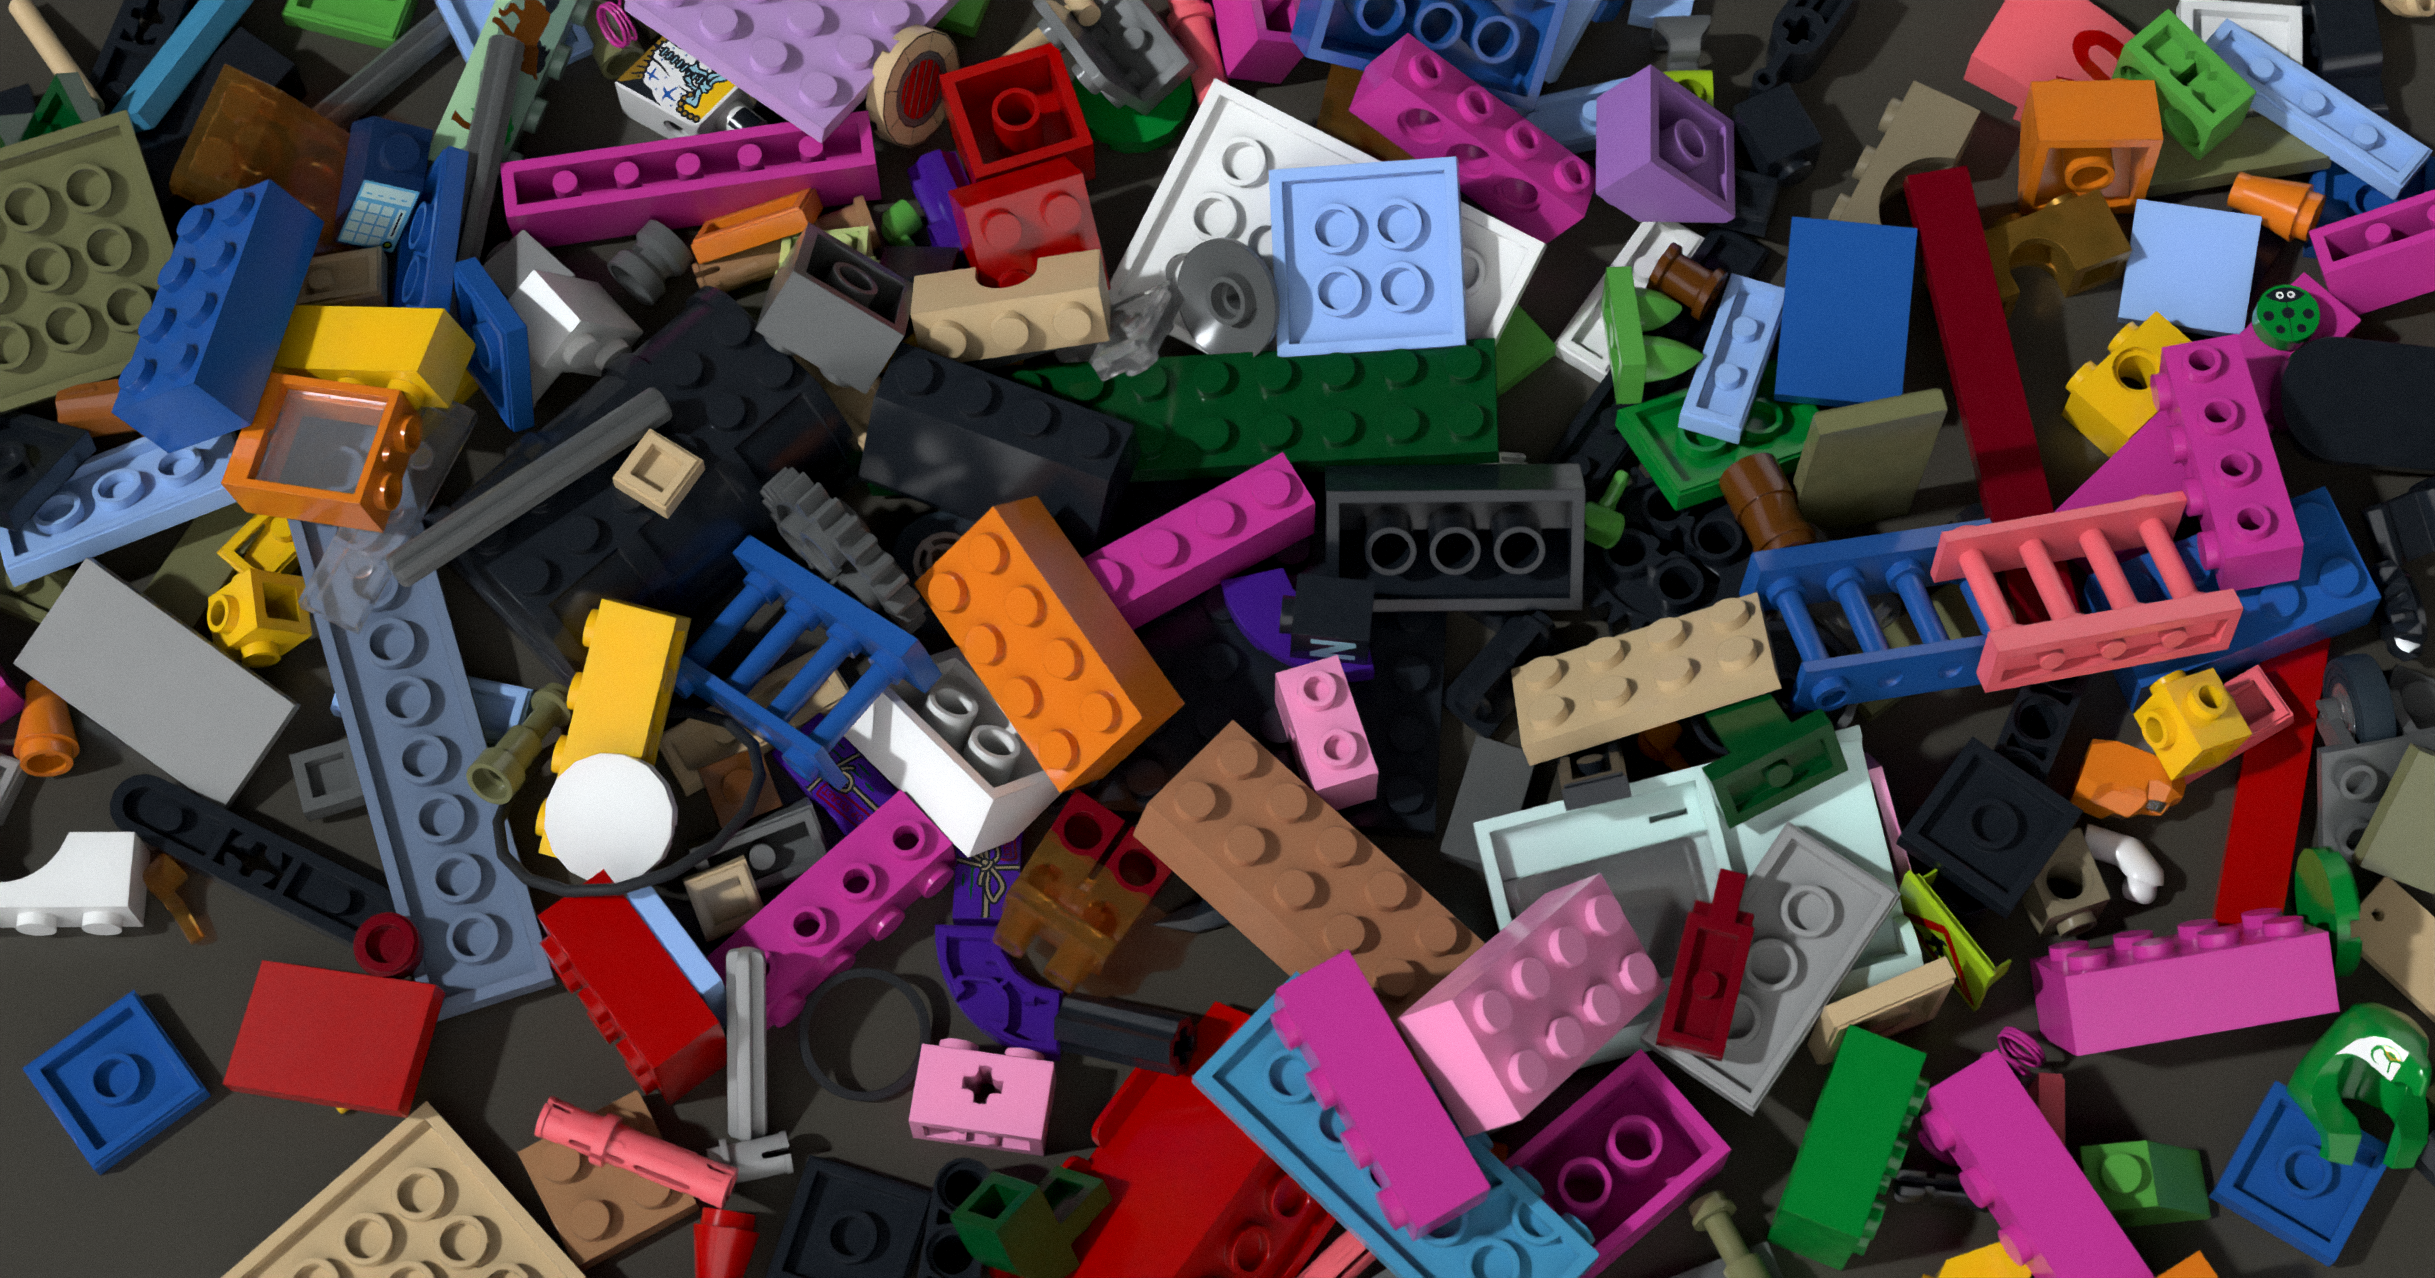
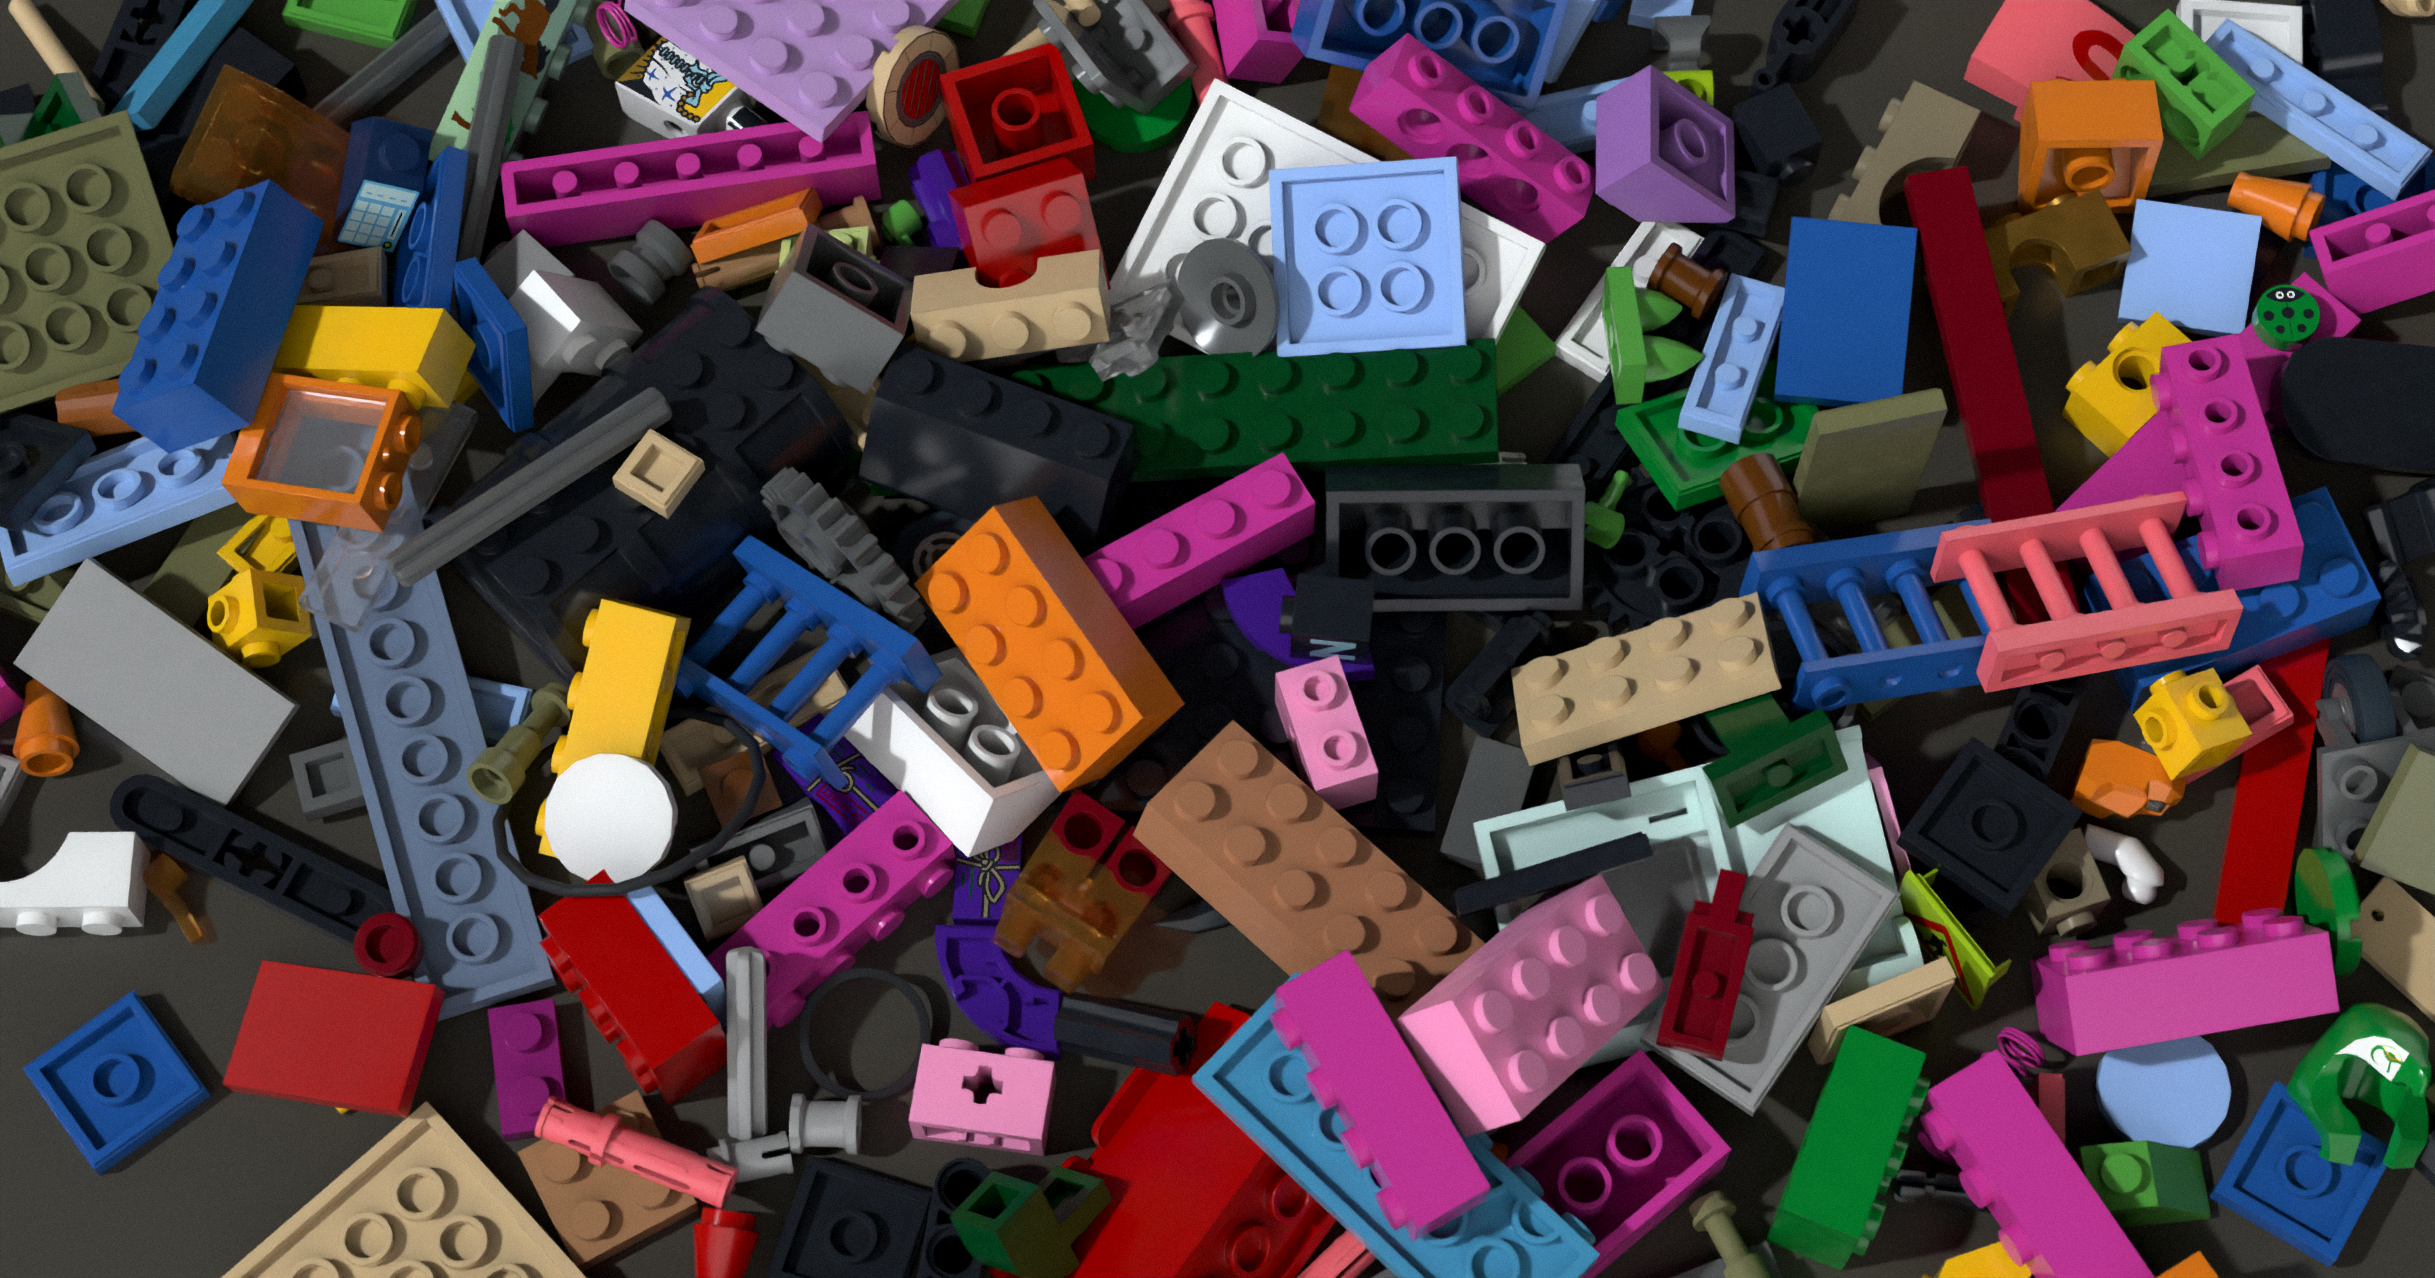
none -> magenta plate [488,998,569,1142]
none -> light grey bush [789,1093,862,1155]
none -> black tile [1450,831,1654,919]
none -> light blue tile [2095,1035,2231,1150]

